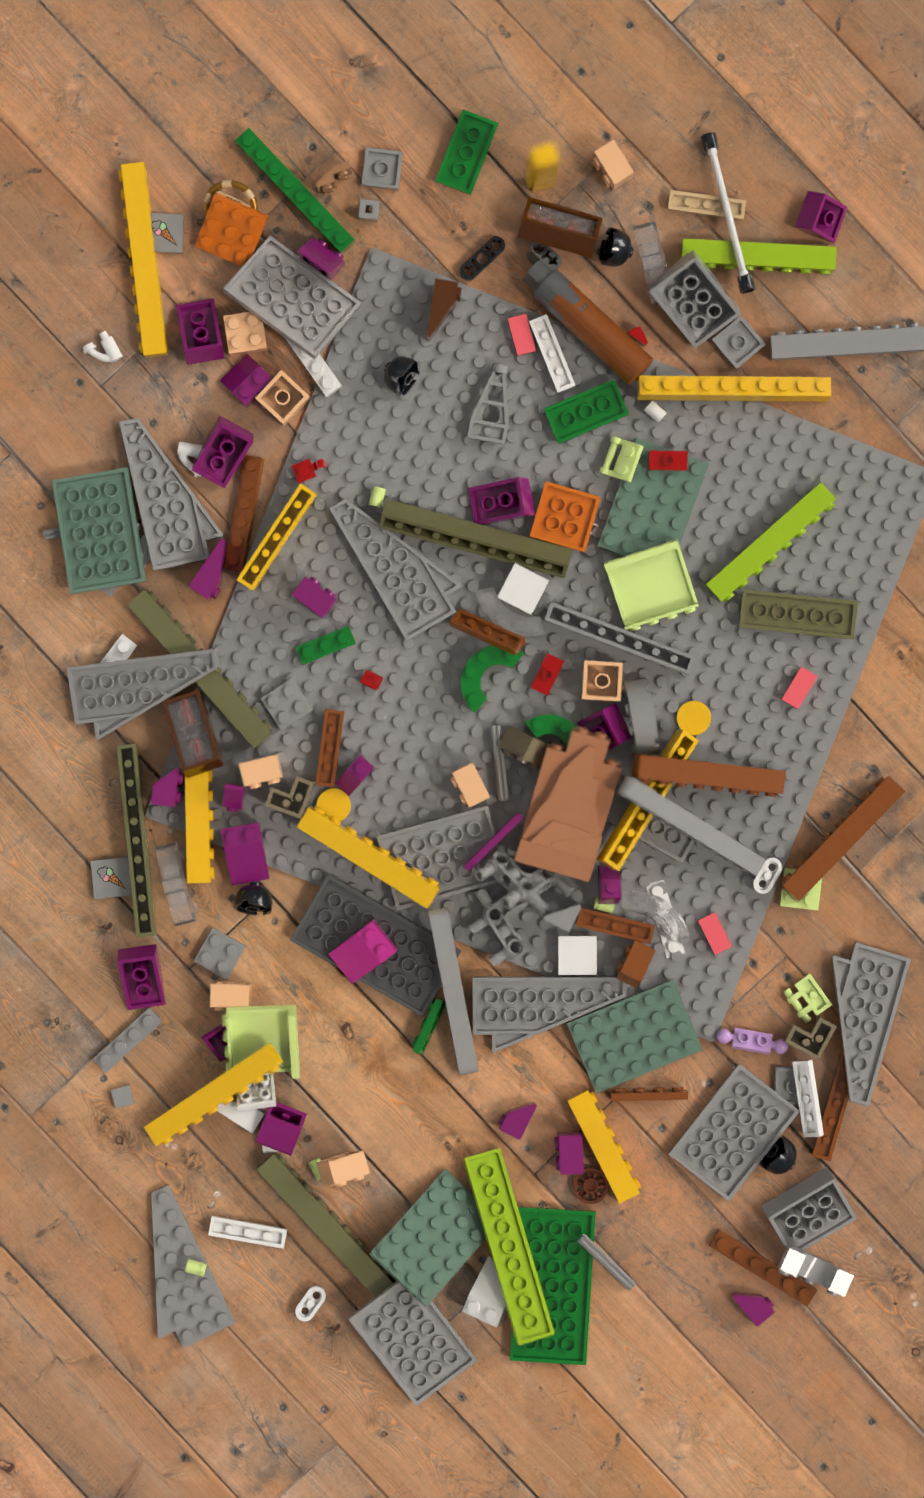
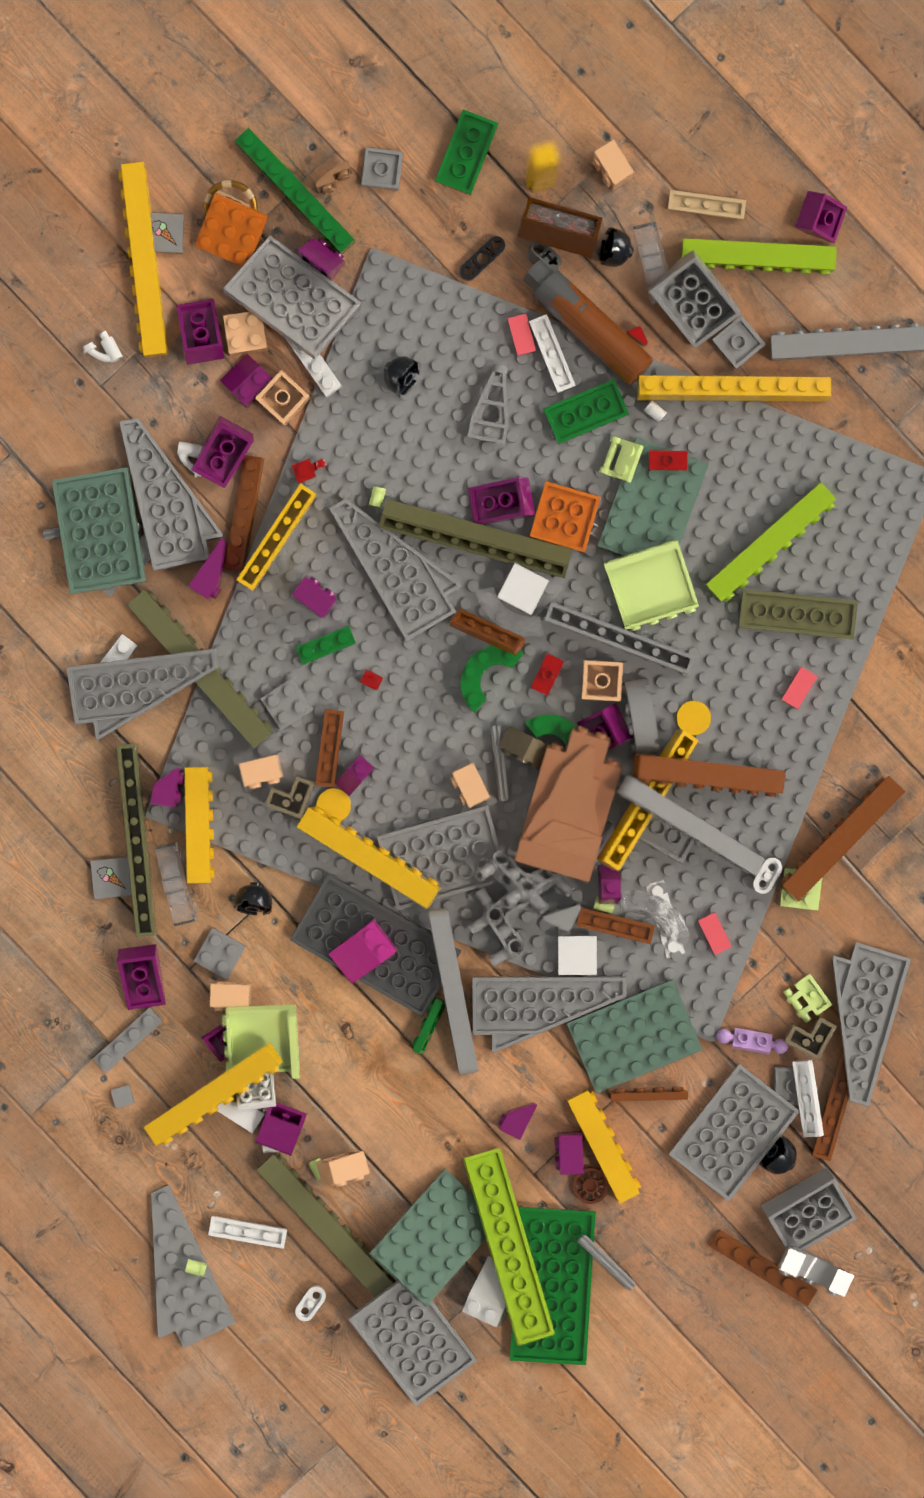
brick [162,689,224,778] -> none
magenta slope [221,822,270,885] -> none
magenta slope [222,783,246,813] -> none
light grey piece [358,199,380,222] -> none
reddish brown slope [427,279,461,341] -> none
magenta tile [464,812,524,871] -> none
dark orange brick [616,940,656,989] -> none
white hose [701,132,755,294] -> none
magenta slope [731,1292,775,1327] -> none

